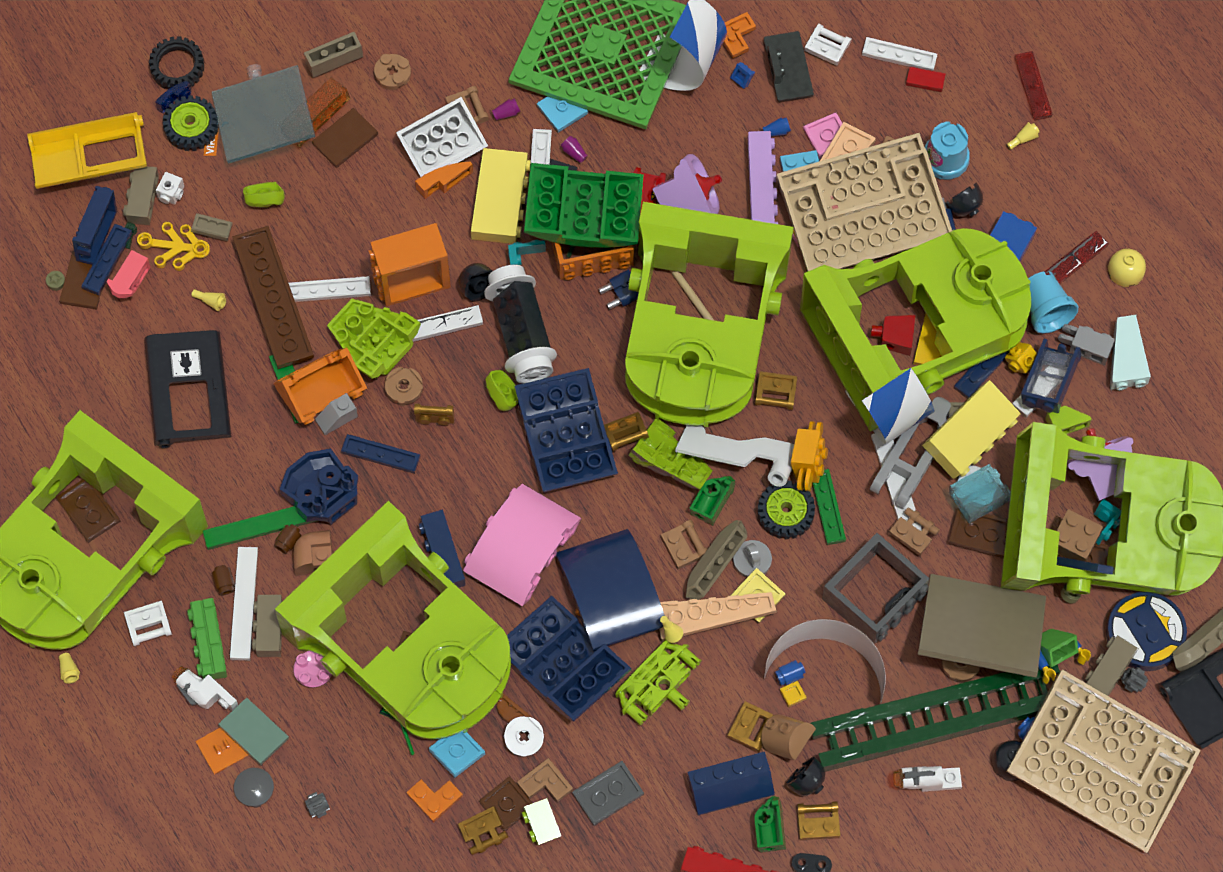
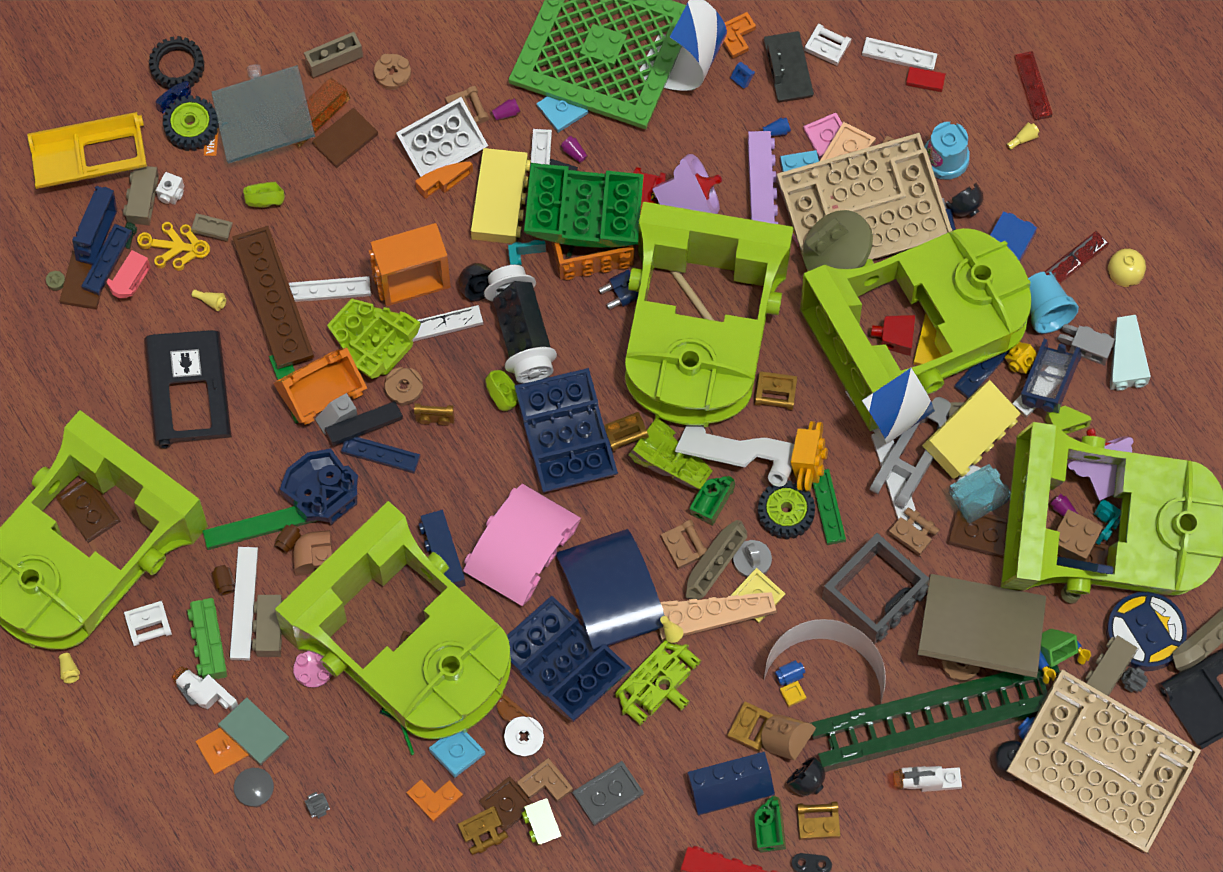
none -> black tile [325,401,403,446]
none -> olive bracket [803,210,873,271]
none -> magenta cone [1050,494,1079,517]

